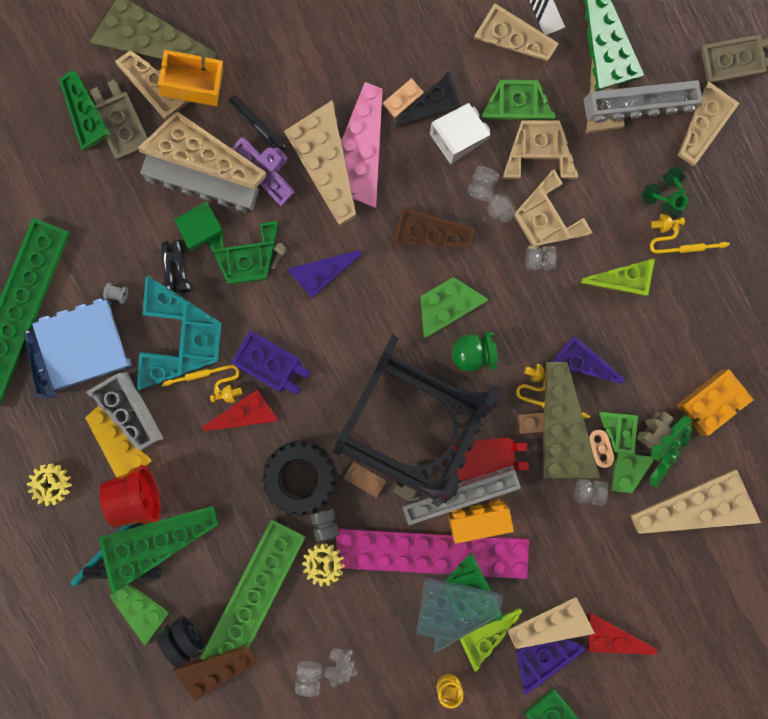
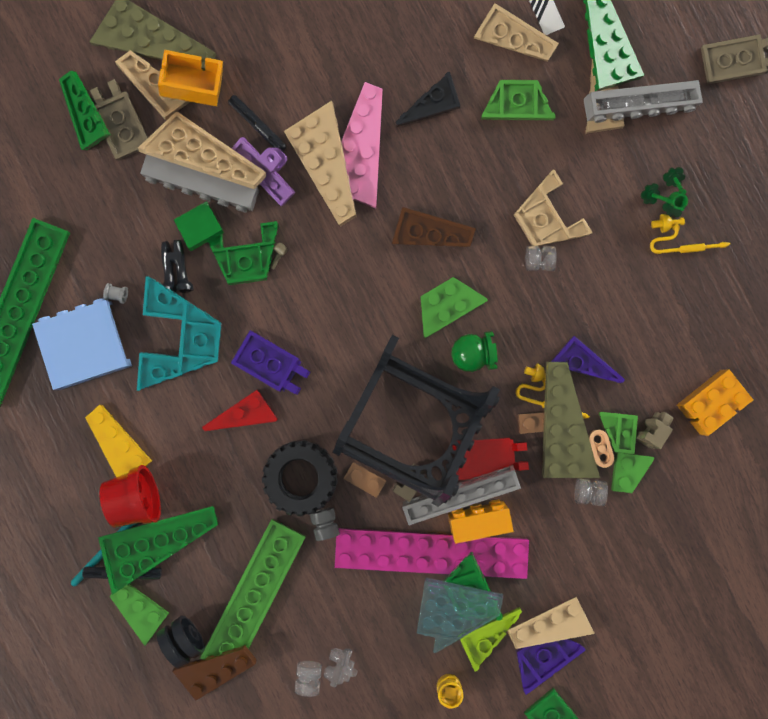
dark blue wing [24,330,56,398] -> none
light yellow gear [27,463,72,506] -> none
light grey wedge [86,372,164,451] -> none
yellow piece [161,364,243,403] -> none
dark purple wing [288,250,362,298] -> none
light yellow gear [302,543,345,587] -> none
light nougat plate [383,78,424,119] -> none
white slope [430,103,490,164] -> none
clear wheel [467,166,499,201] -> none
clear head [487,194,516,223] -> none
tan wing [503,121,578,179] -> none
lime wing [581,259,655,296] -> none
red wing [587,612,657,655] -> none
tan wing [630,469,761,534] -> none
green wing [650,416,693,488] -> none
tan wing [678,81,739,166] -> none

